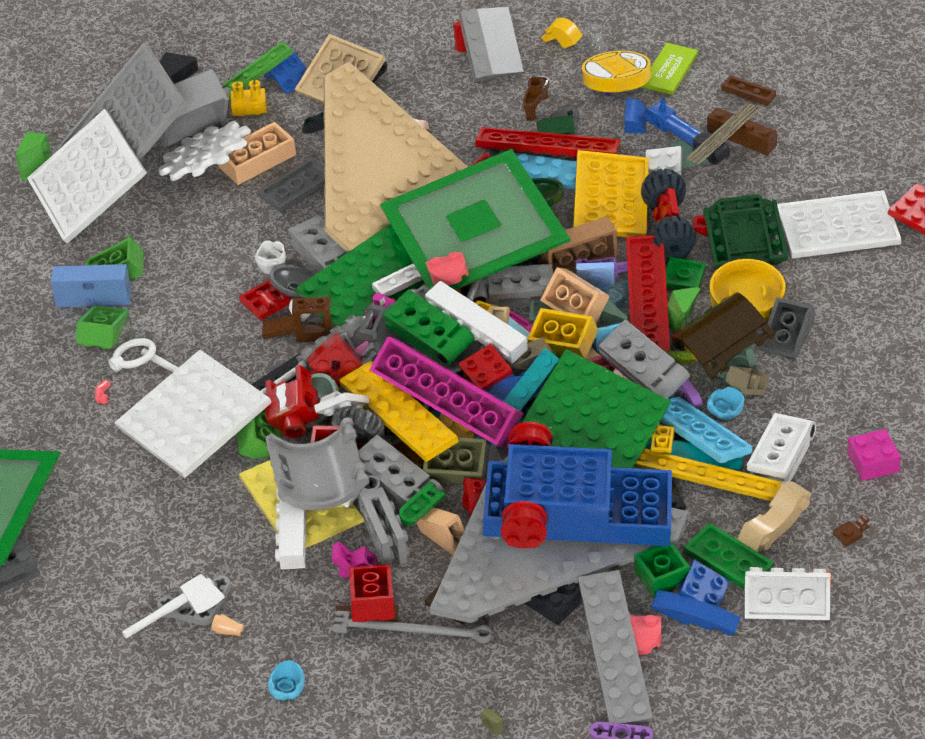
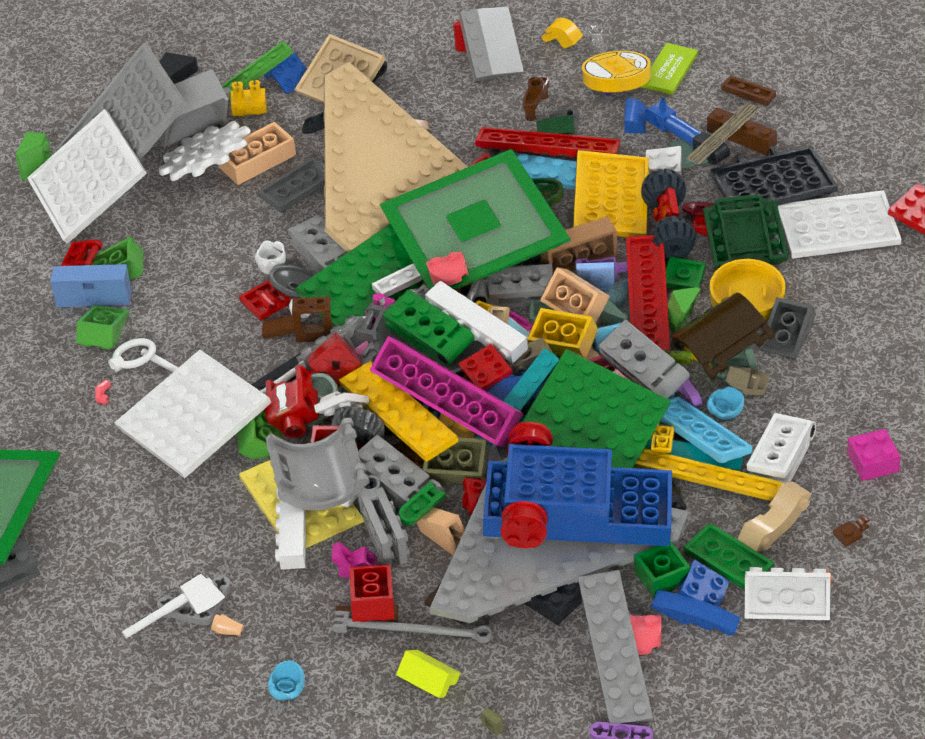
none -> red plate [61,239,103,266]
none -> neon yellow piece [396,650,461,698]
none -> dark red dish [682,202,713,218]
none -> black hinge [710,145,838,206]

